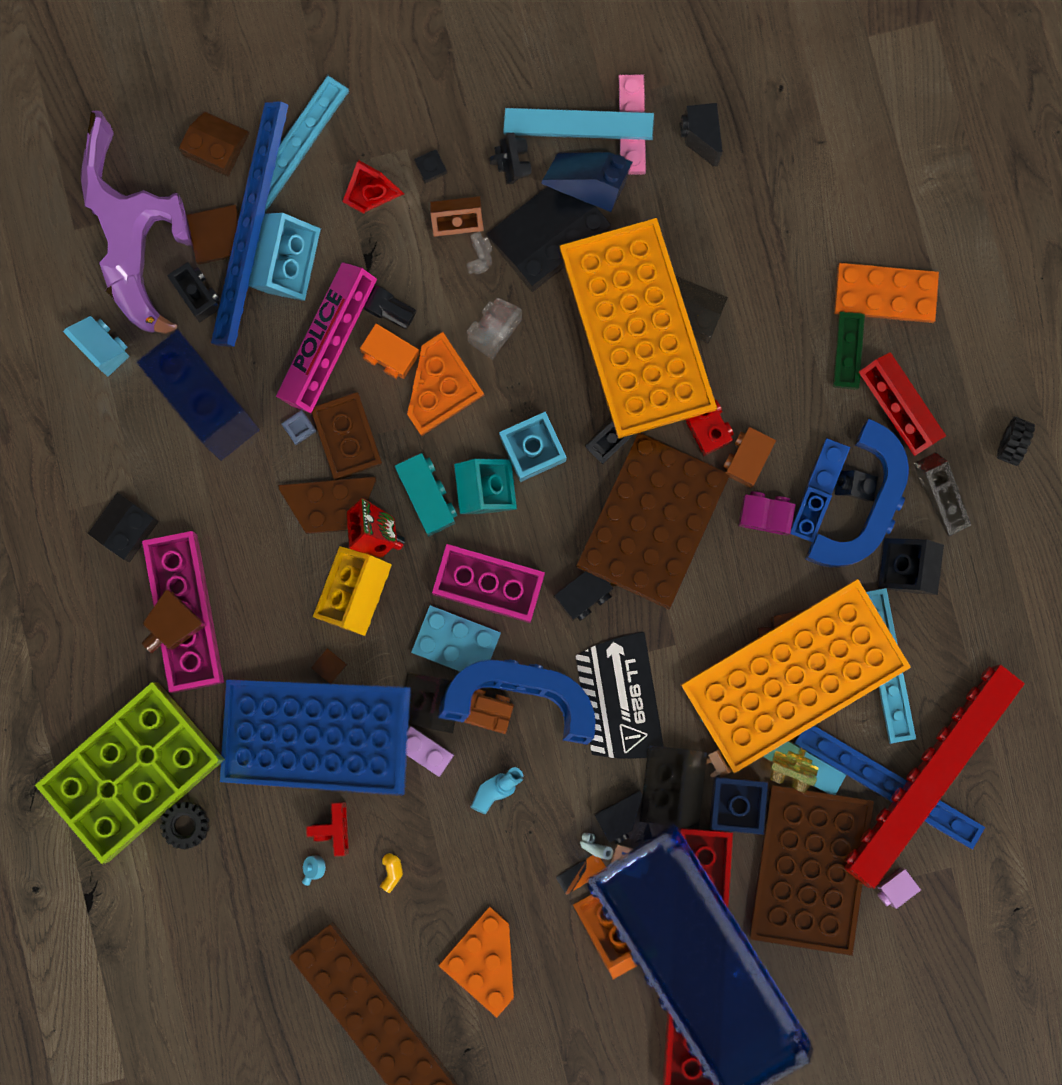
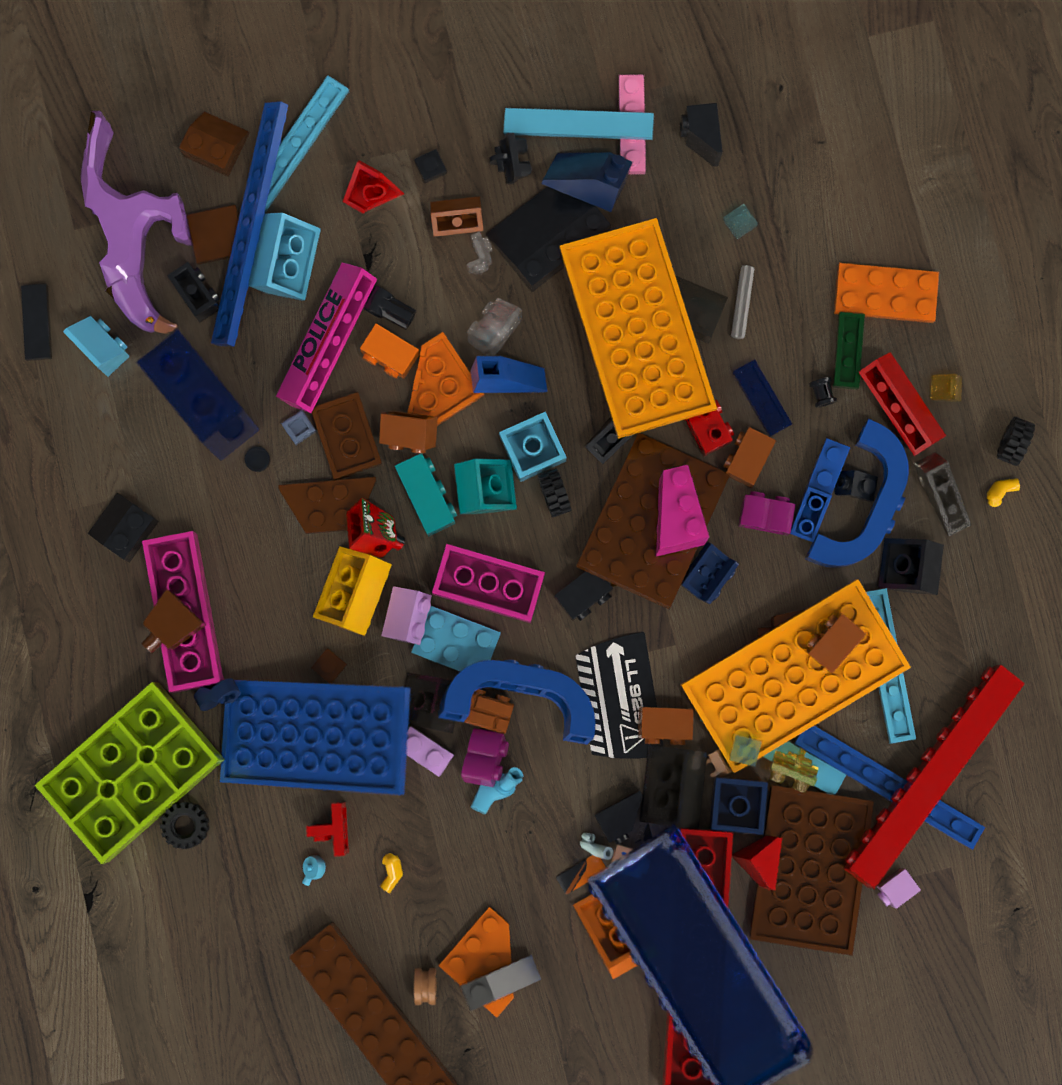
none -> black tile [21,284,52,361]
none -> dark blue piece [194,678,241,711]
none -> black piece [245,447,270,472]
none -> dark orange brick [379,410,438,453]
none -> lavender brick [381,586,432,645]
none -> medium nougat wheel [414,968,437,1005]
none -> dark grey slope [460,955,541,1011]
none -> magenta brick [461,728,509,788]
none -> blue slope [470,356,547,393]
none -> black tyre [537,468,571,518]
none -> dark orange brick [638,707,693,745]
none -> dark pink wedge [656,465,709,557]
none -> dark blue bracket [681,542,739,604]
none -> clear light blue tile [723,204,758,240]
none -> clear light blue tile [729,734,762,767]
none -> light grey axle [731,265,754,339]
none -> red slope [732,835,782,890]
none -> clear blue tile [733,359,792,437]
none -> dark orange brick [805,613,866,674]
none -> black bush [809,377,837,408]
none -> clear yellow slope [931,374,962,402]
none -> yellow arm [987,478,1020,507]

